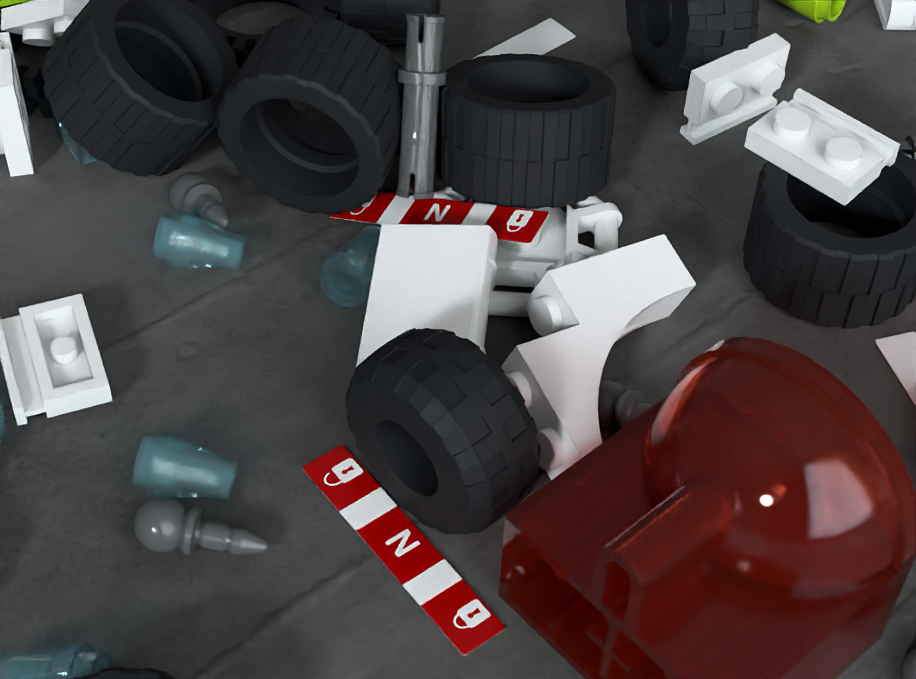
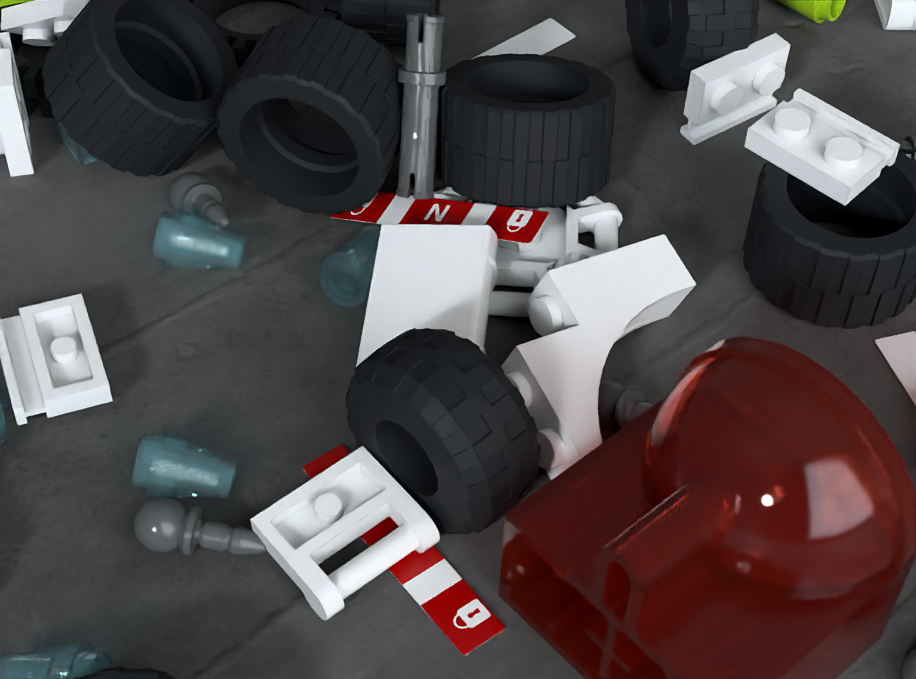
none -> white plate [250,446,440,620]

